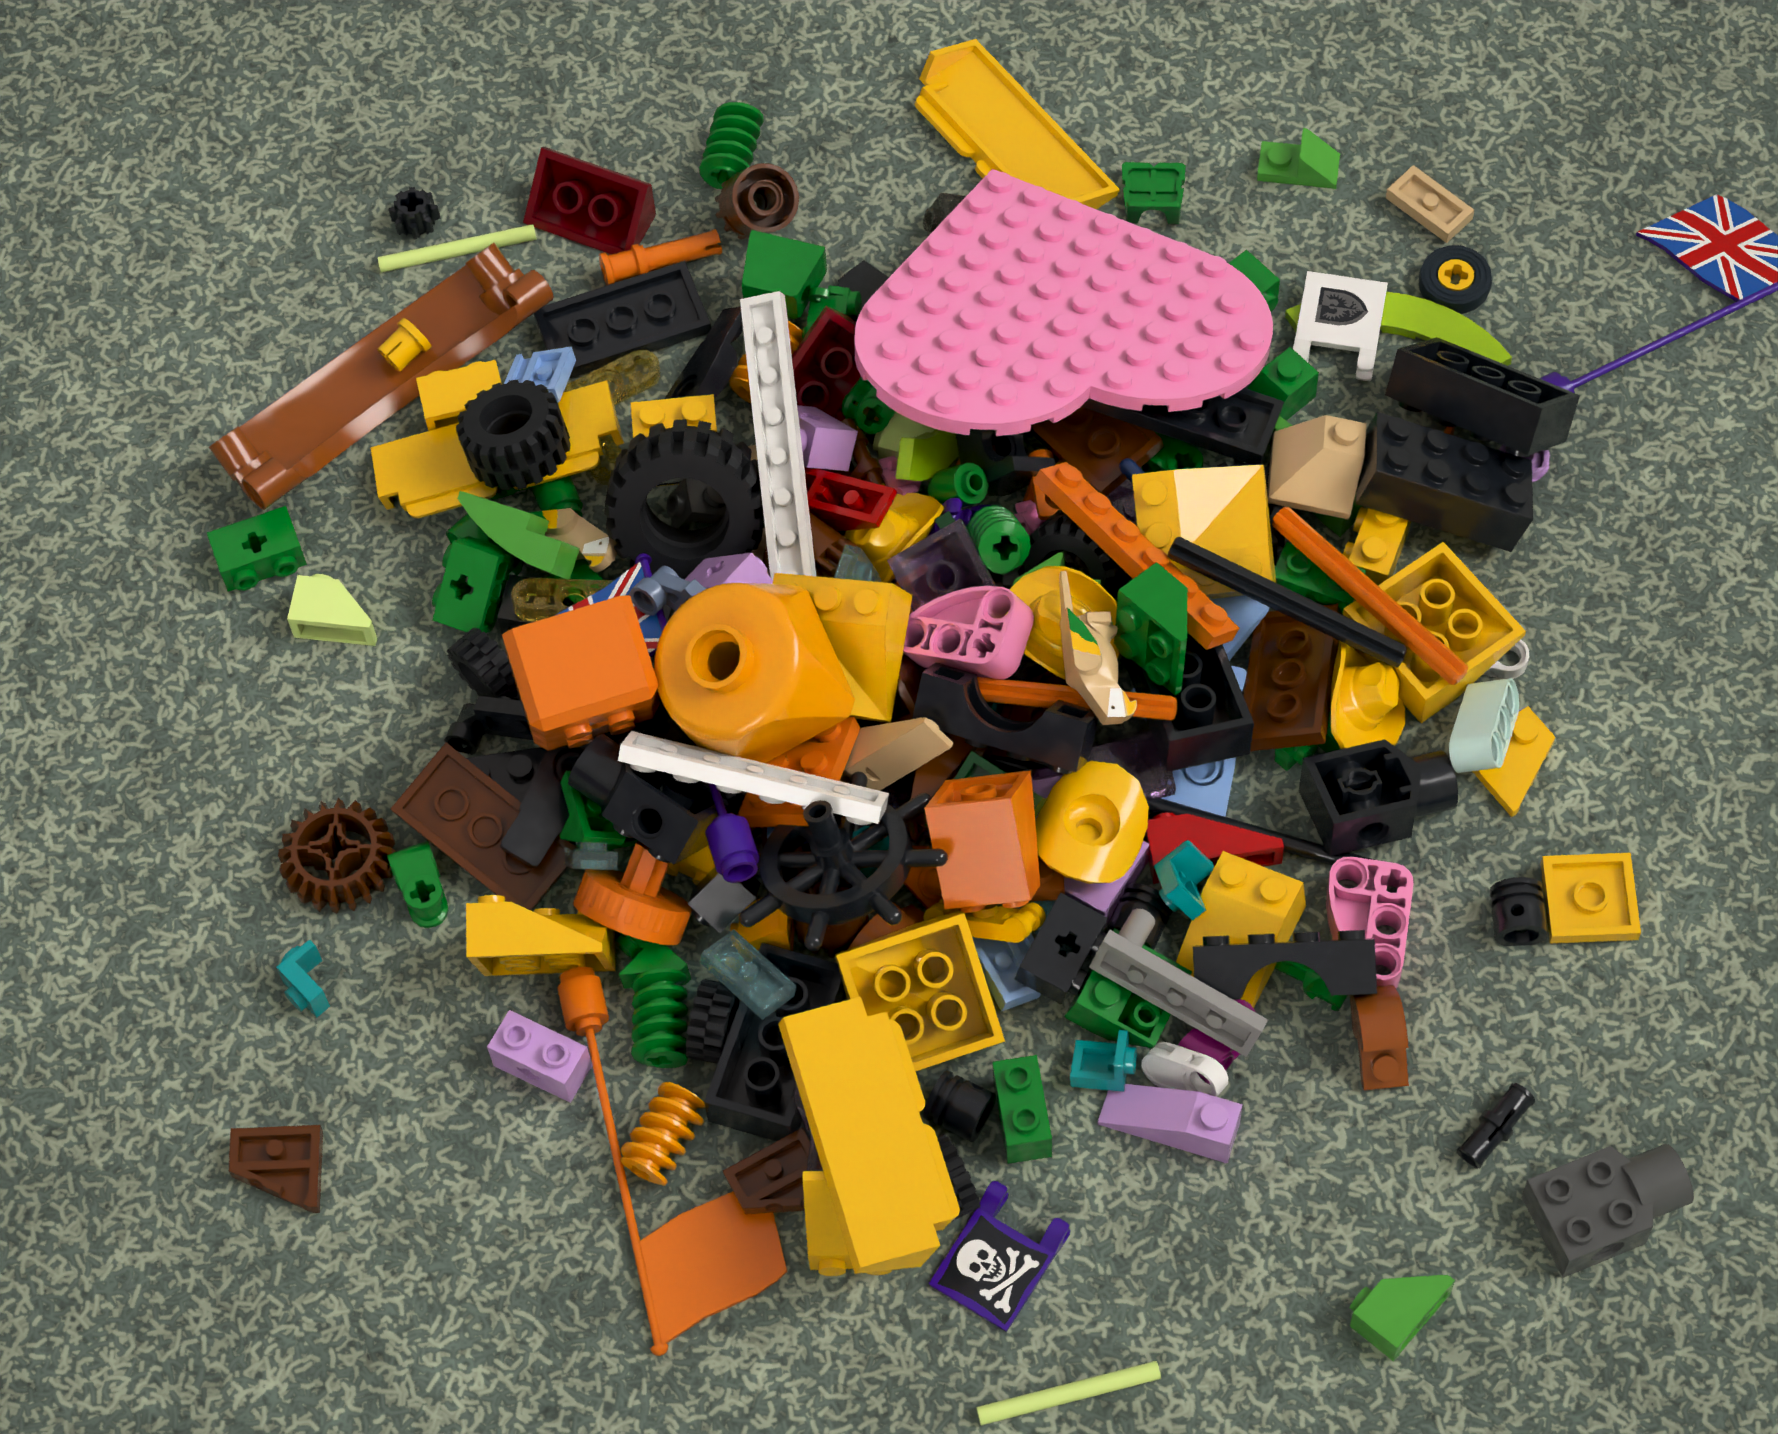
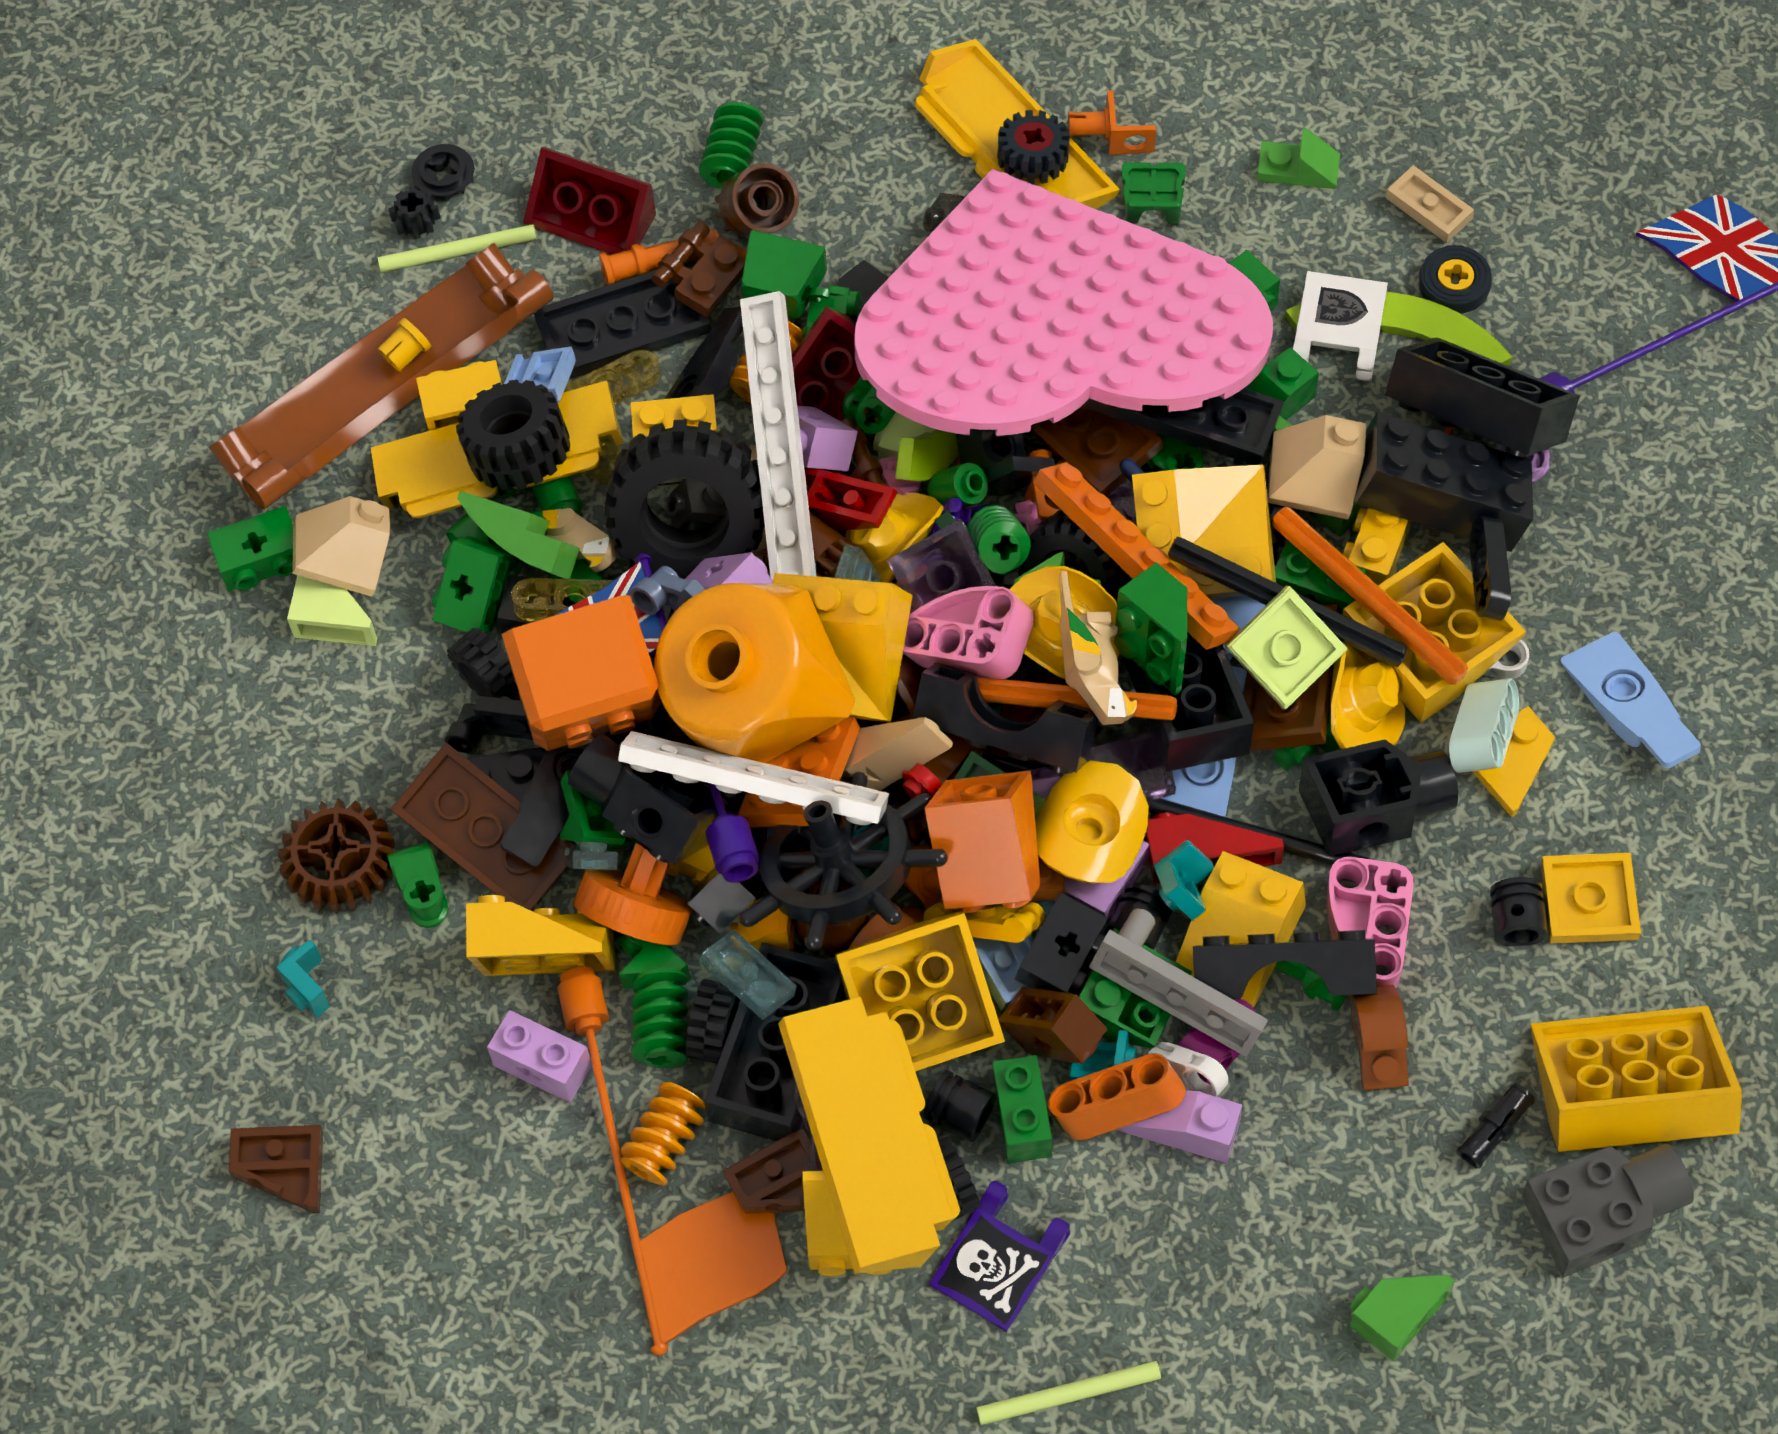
none -> tan slope [293,496,390,597]
none -> black gear [411,144,475,200]
none -> reddish brown plate [651,221,747,318]
none -> red plate [902,763,942,798]
none -> black wheel [997,110,1070,185]
none -> reddish brown brick [998,987,1107,1064]
none -> orange beam [1048,1053,1186,1141]
none -> orange bracket [1068,90,1156,155]
none -> yellowish green tile [1224,586,1348,709]
none -> black beam [1469,515,1511,621]
none -> yellow slope [1531,1006,1742,1152]
none -> light blue piece [1560,632,1701,768]

